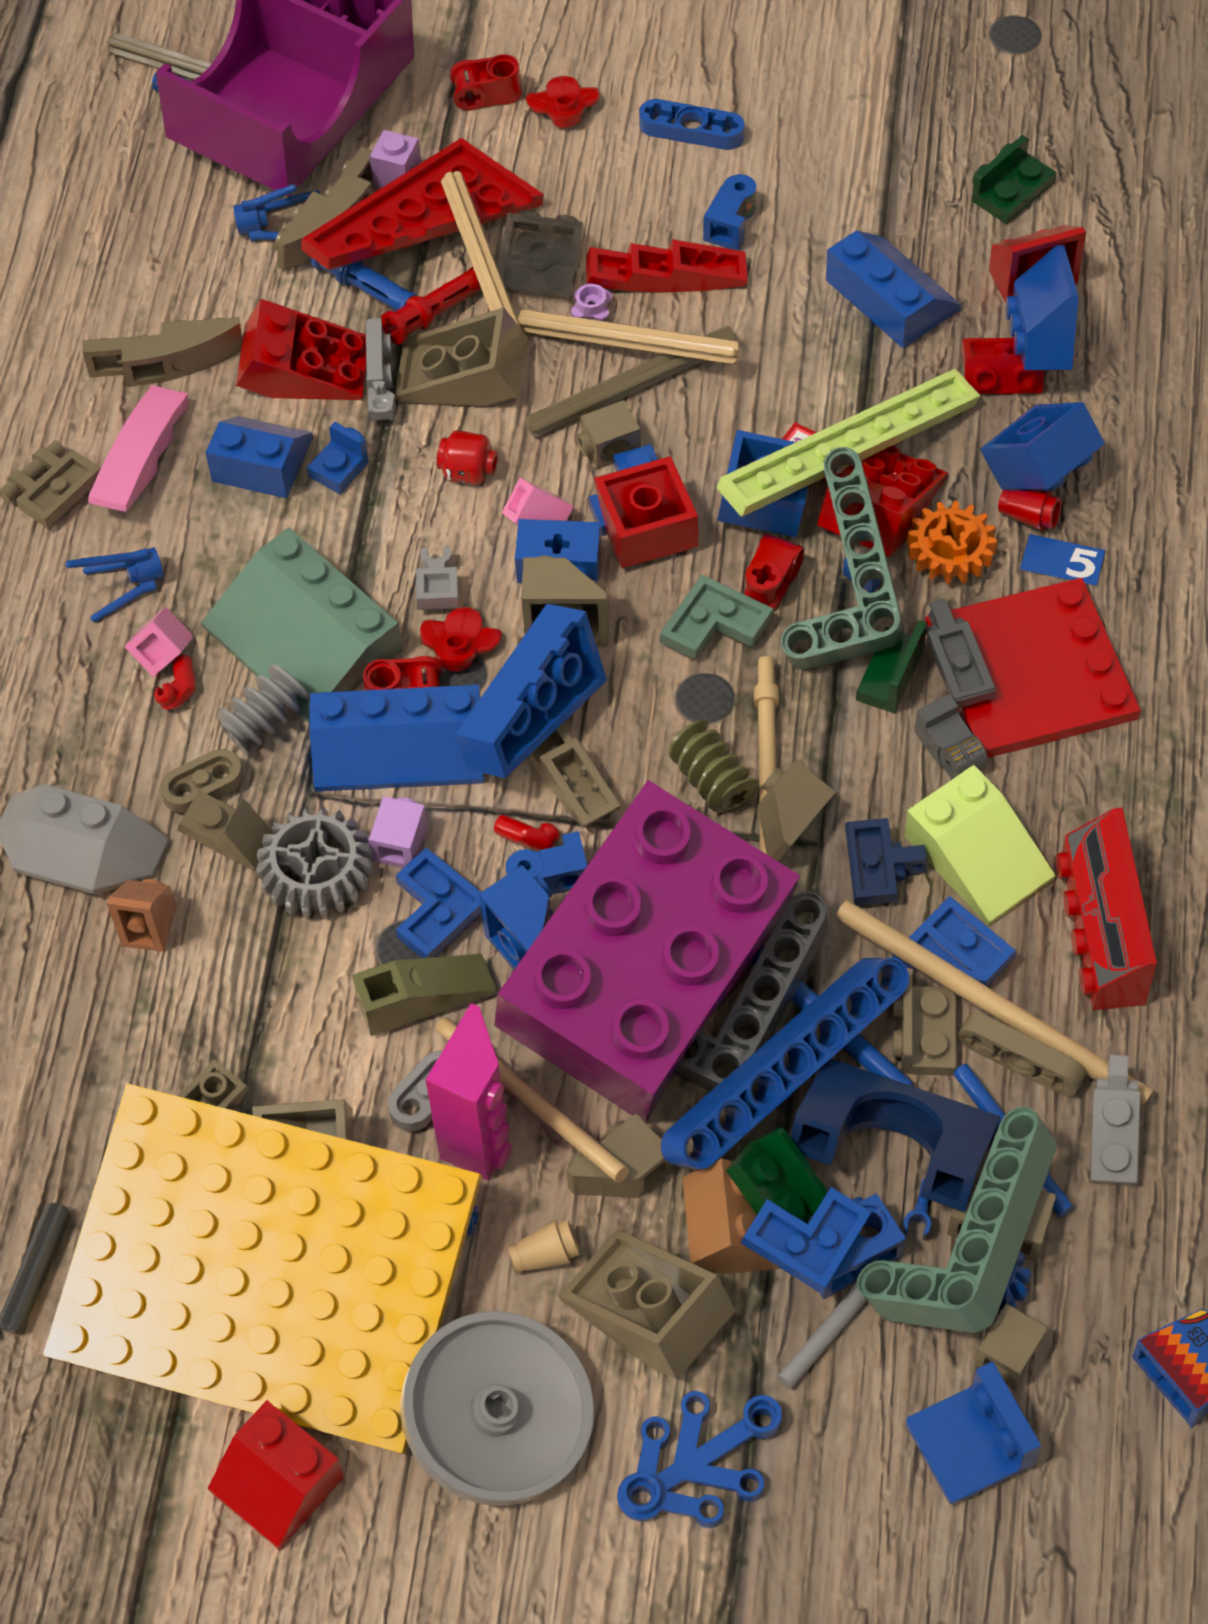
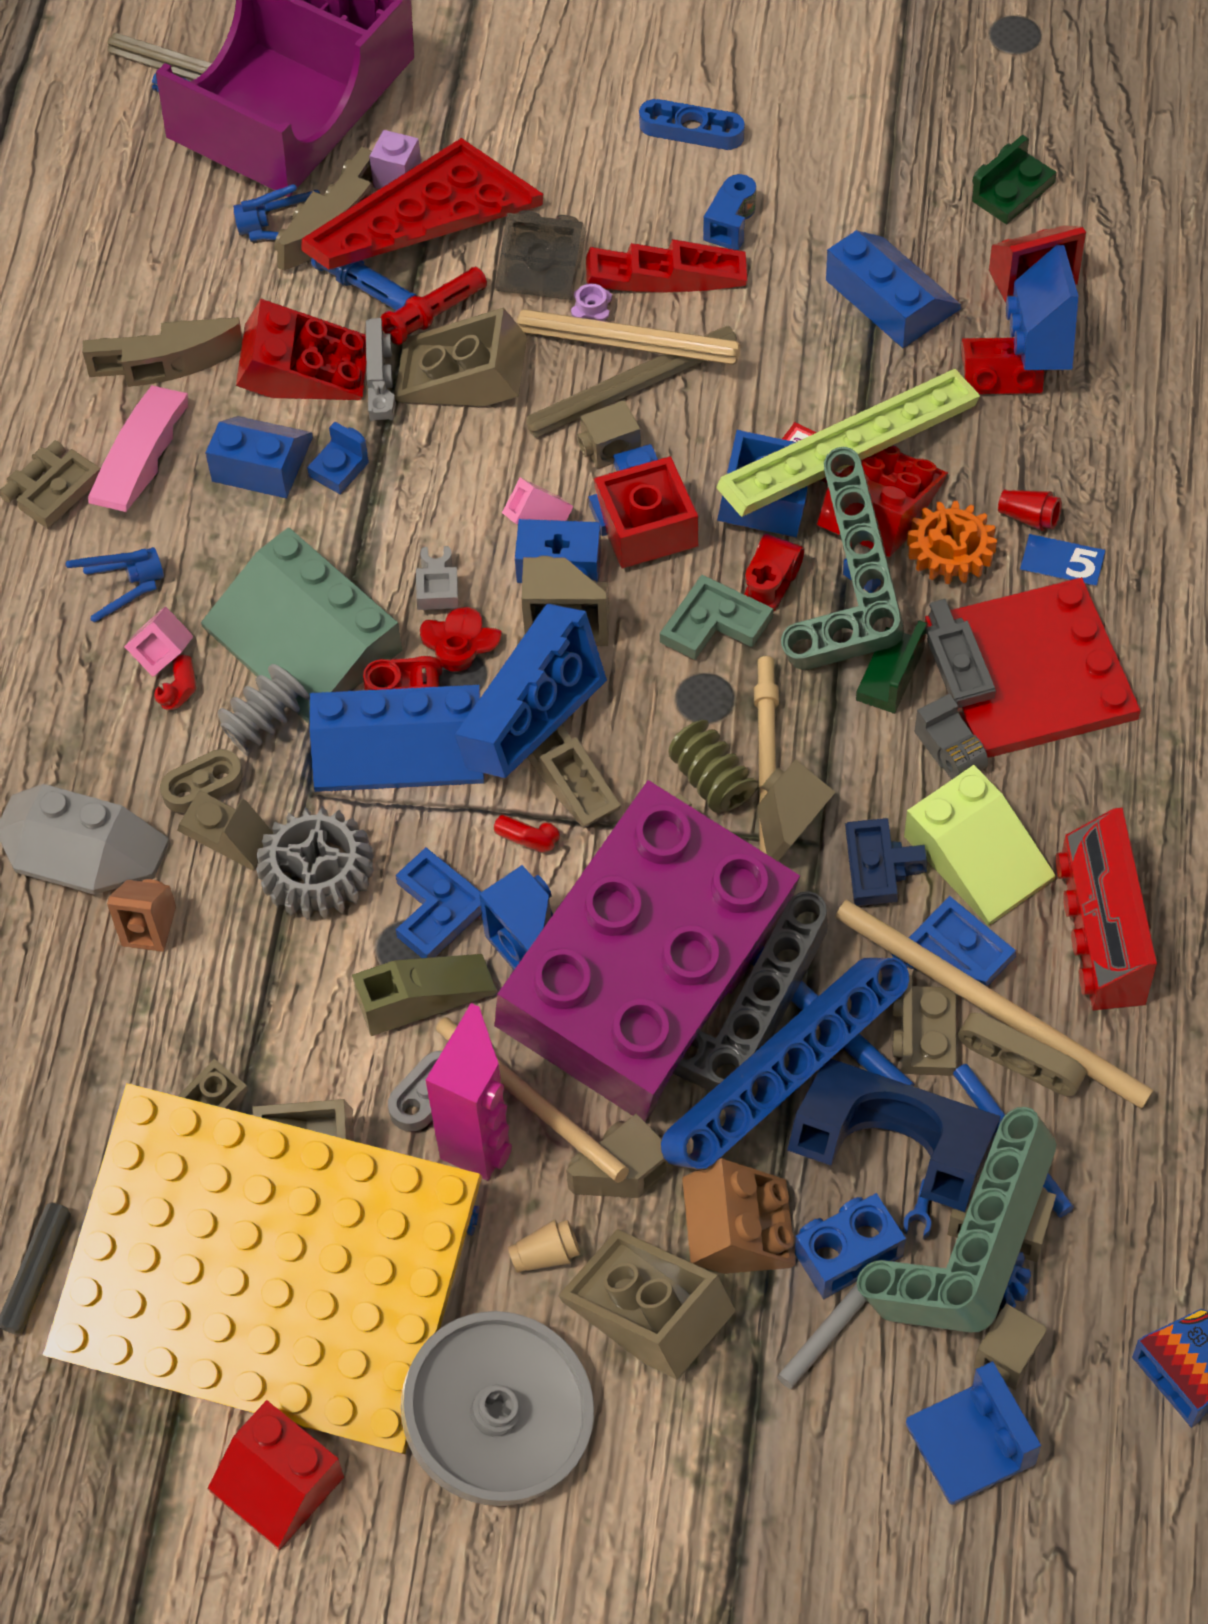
lavender brick [368,796,428,868] -> none
red head [437,430,498,486] -> none
tan axle [441,171,520,327] -> none
red piece [450,54,523,111] -> none
blue leg [506,831,587,895] -> none
red plate [526,76,600,127] -> none
blue plant [617,1391,782,1528] -> none
dark green bracket [726,1128,828,1223] -> none
blue plate [740,1187,871,1294] -> none
blue brick [980,402,1105,491] -> none
light grey hinge [1089,1055,1140,1186] -> none

